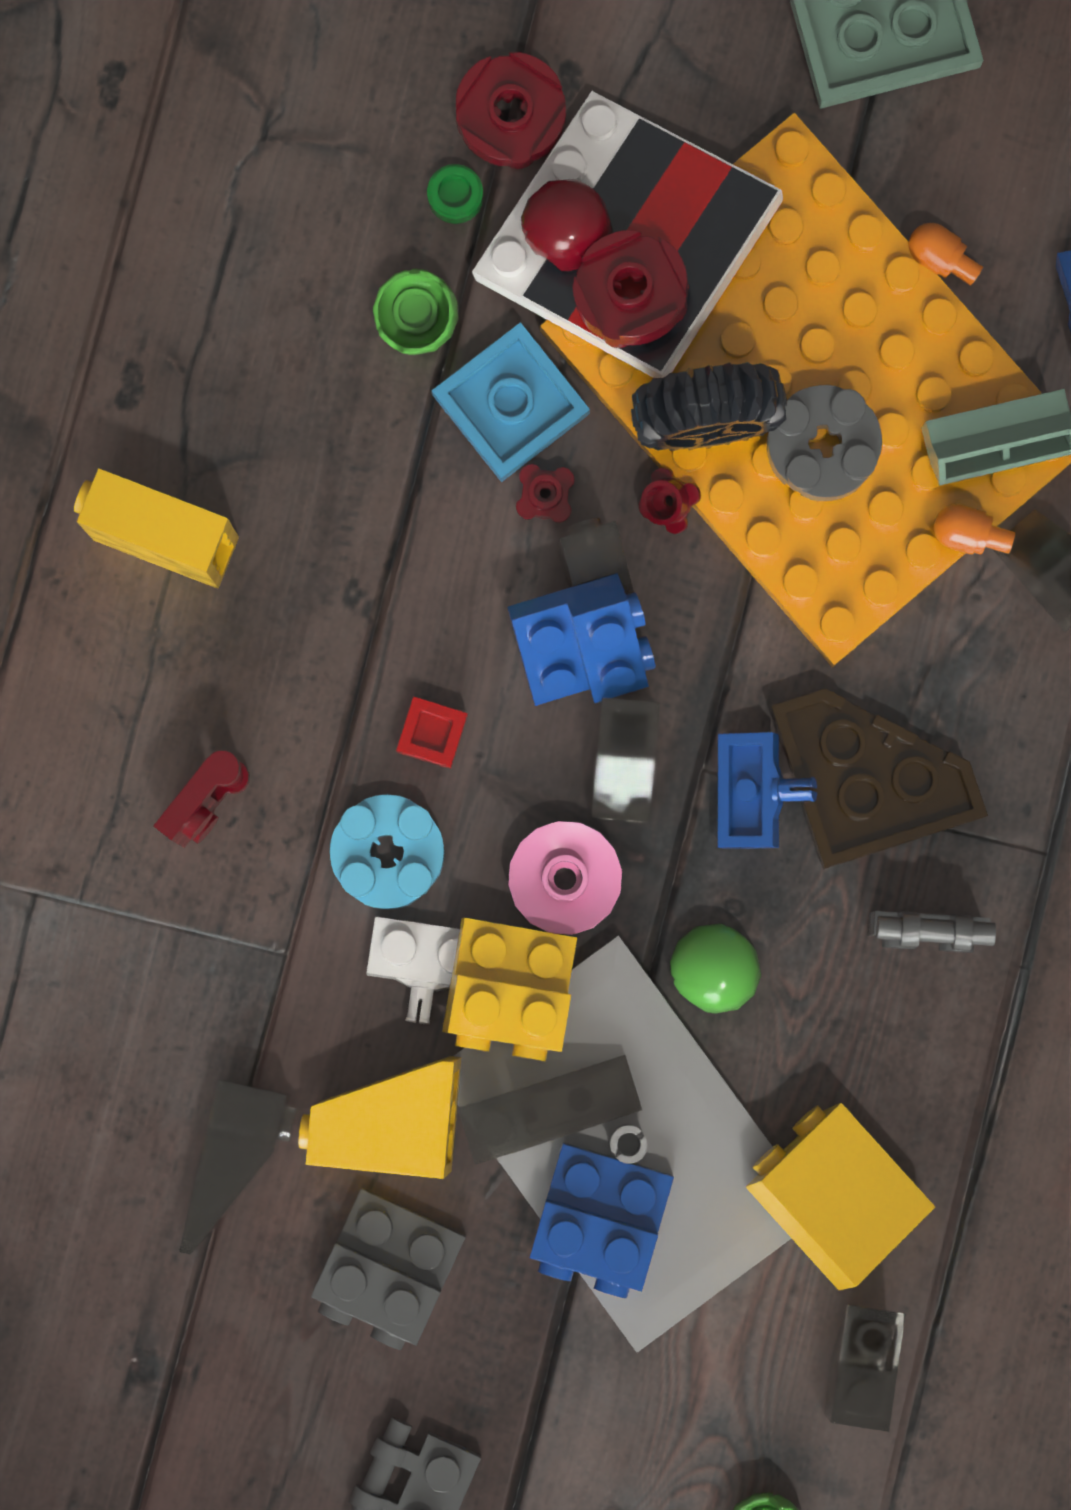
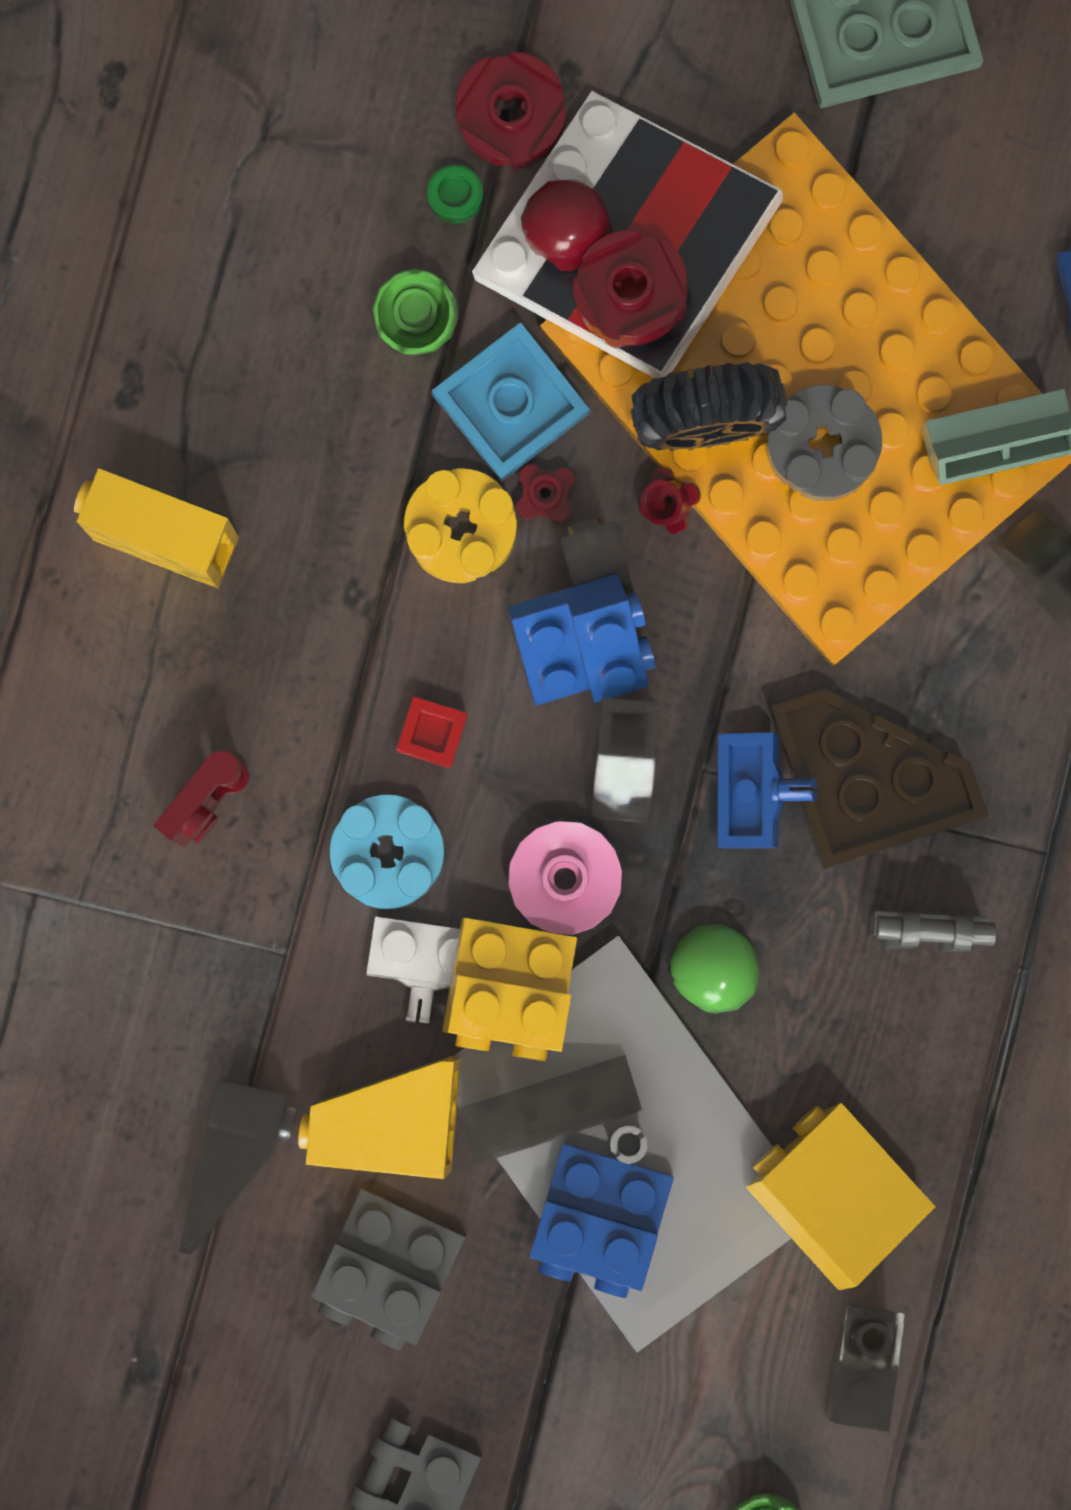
orange cylinder [908,222,983,286] -> none
orange cylinder [934,504,1015,555] -> none
none -> yellow plate [404,468,517,583]

